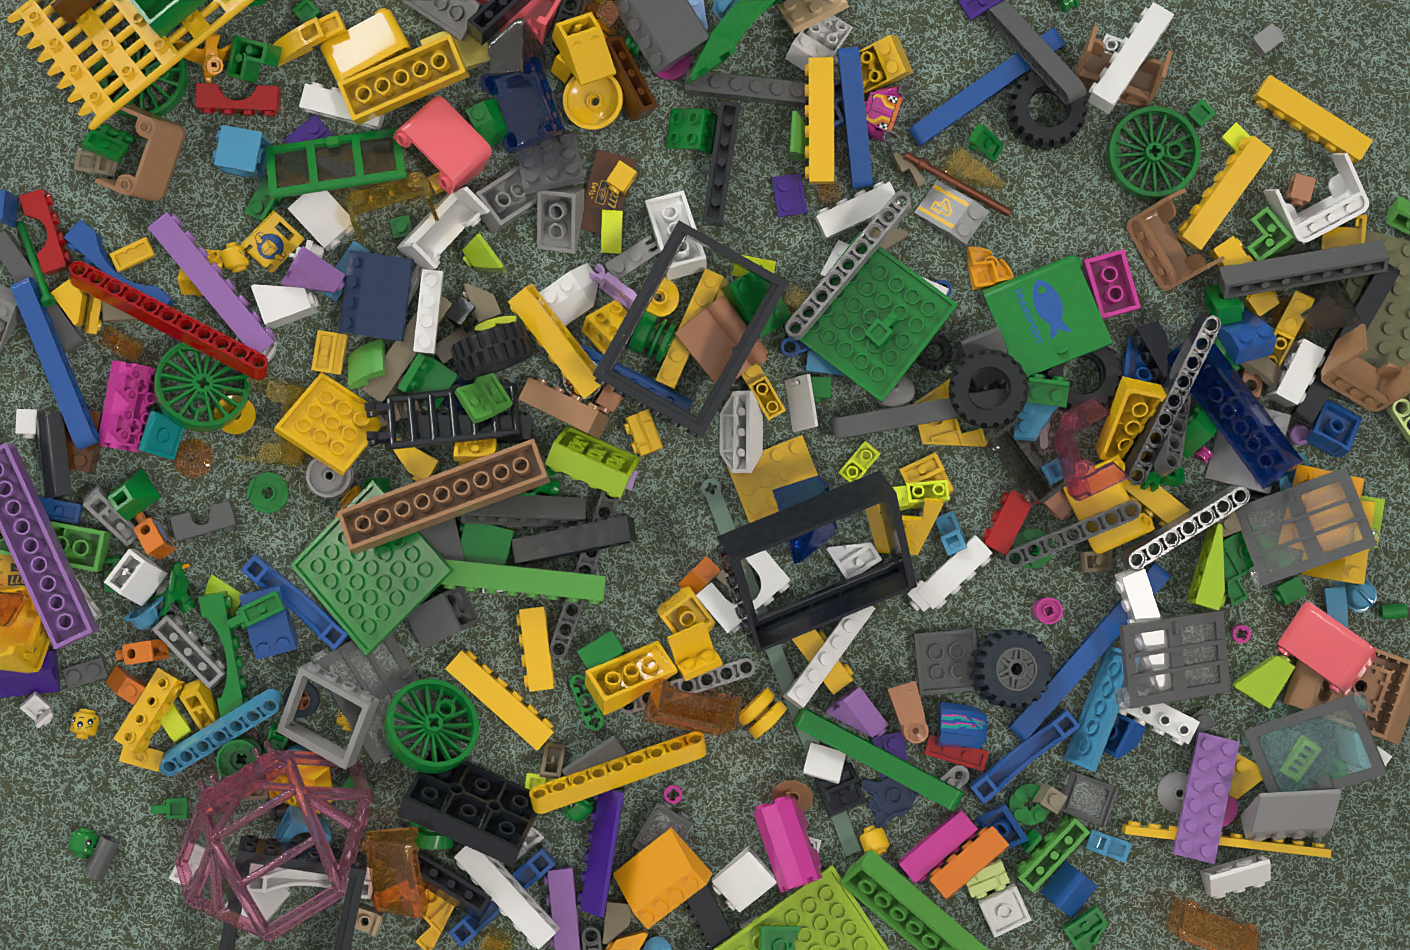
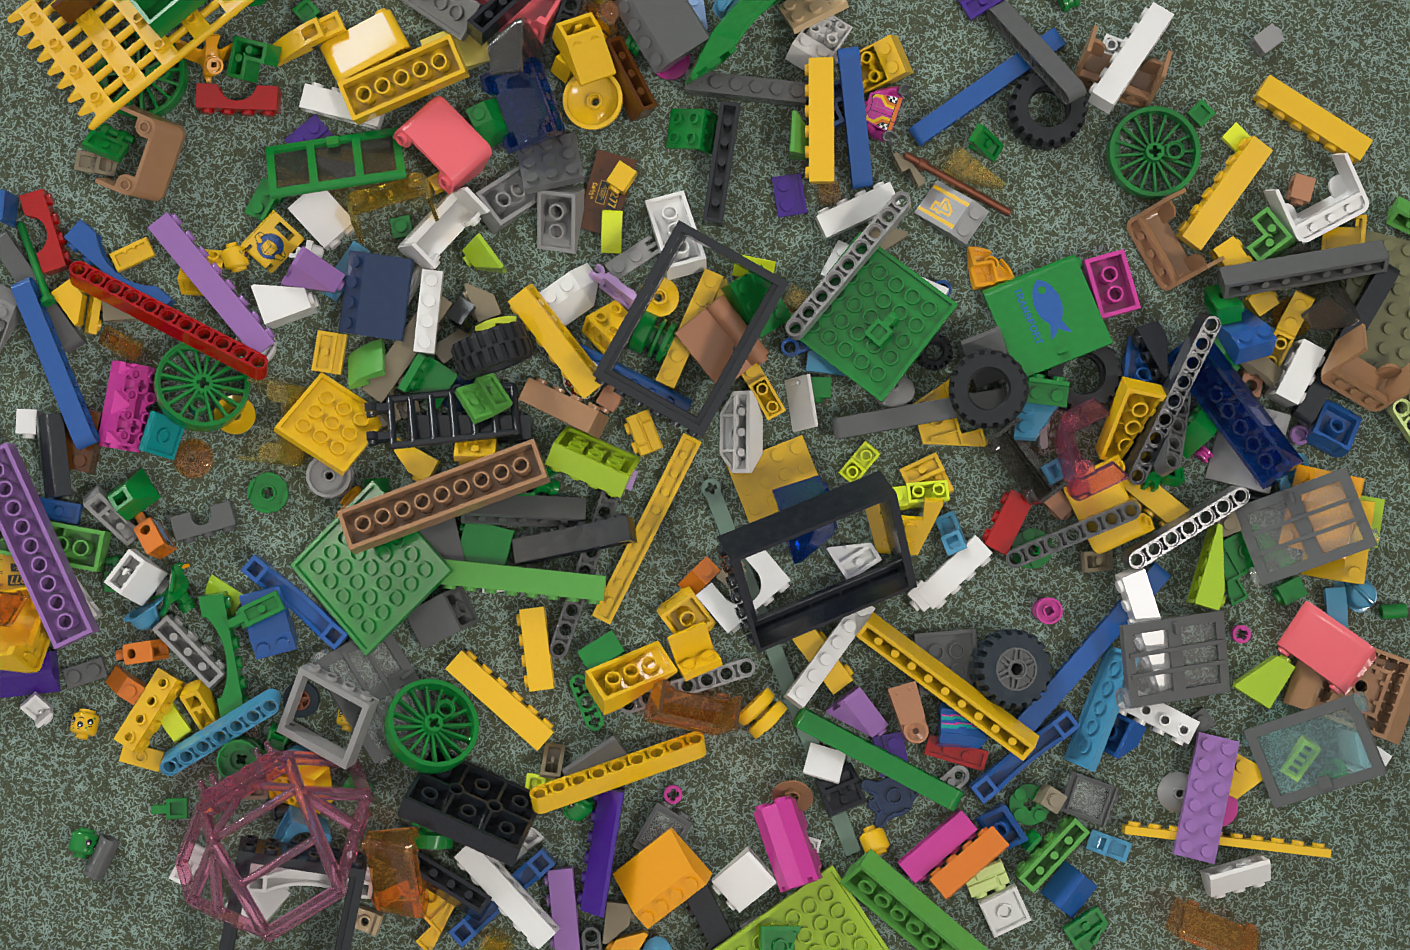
dark azure brick [212,125,271,180] -> none
light grey slope [1240,789,1341,841] -> none
none -> yellow plate [592,433,702,625]
none -> yellow brick [856,612,1039,761]

